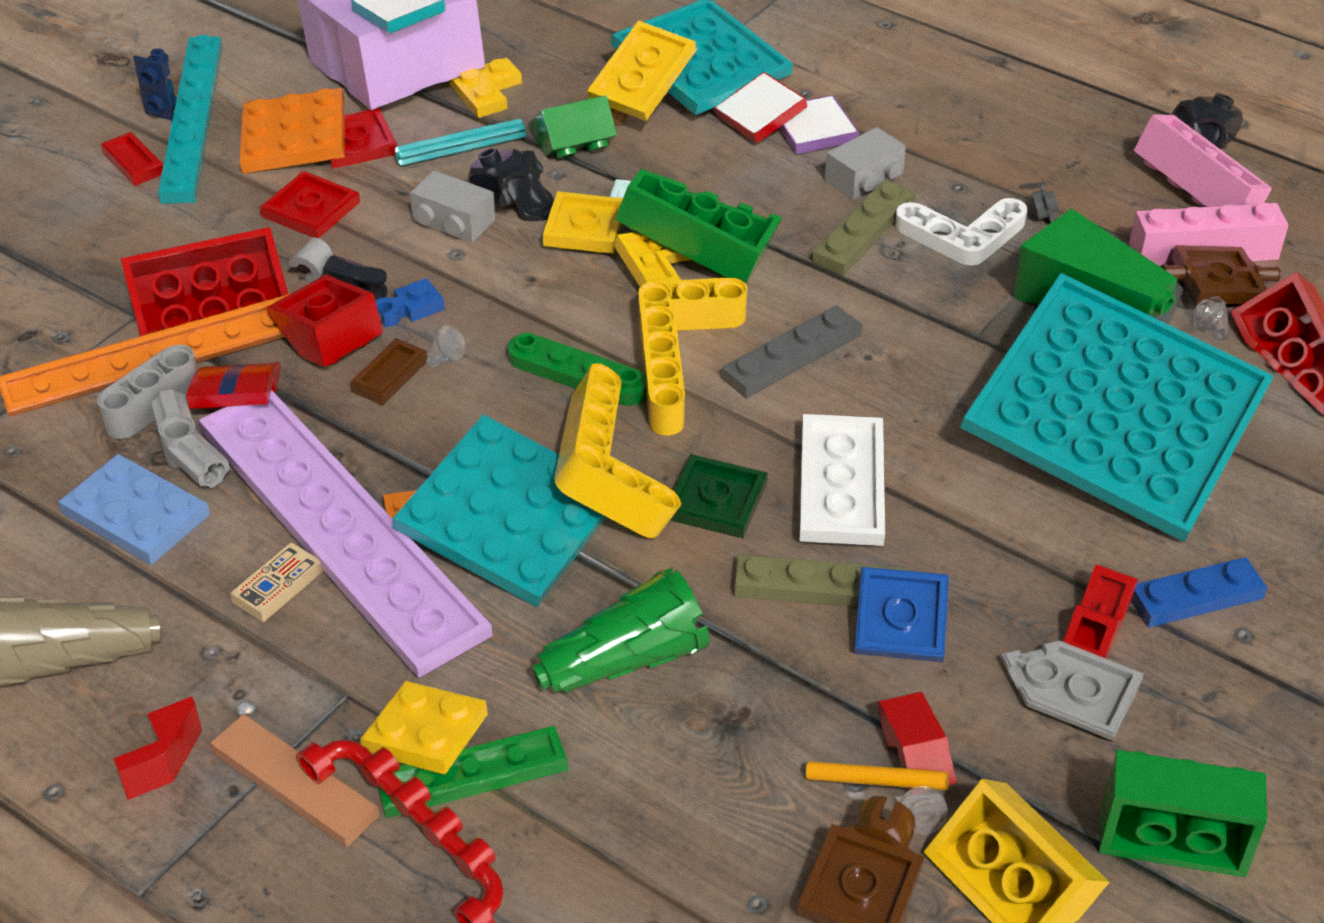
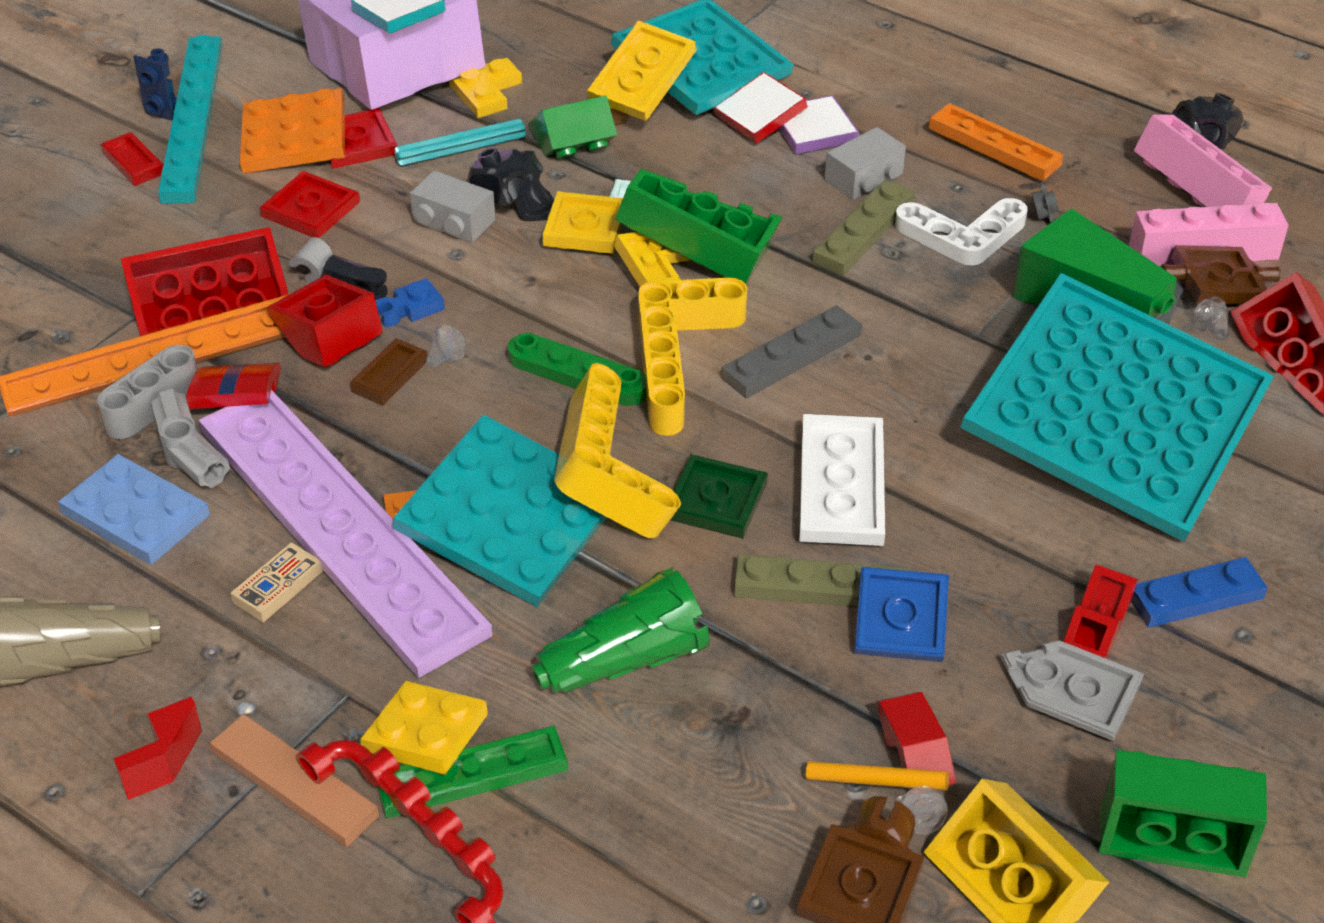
none -> orange plate [929,103,1064,181]

